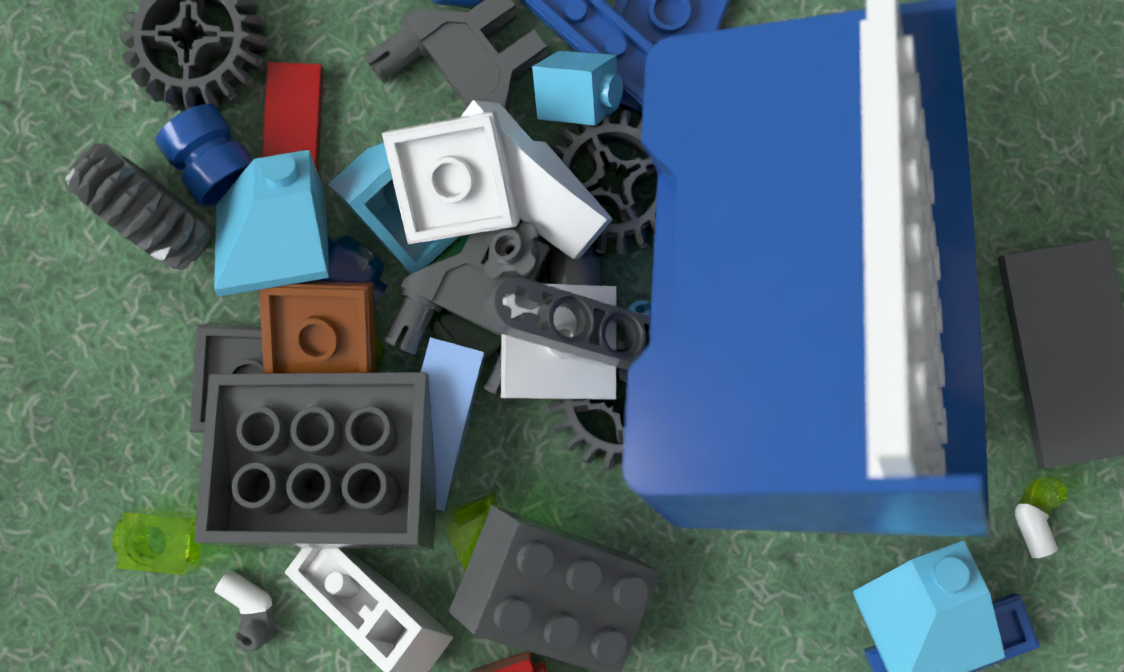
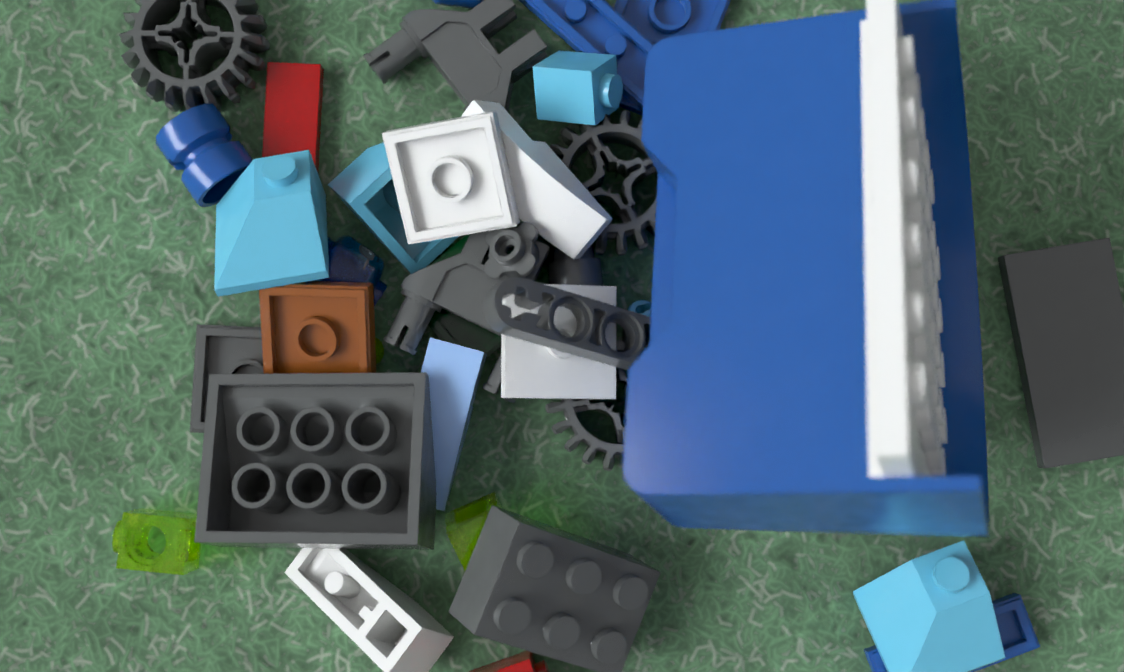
dark grey gear [65,143,213,270] -> none
arm [215,569,275,651] -> none
arm [1015,476,1068,558] -> none

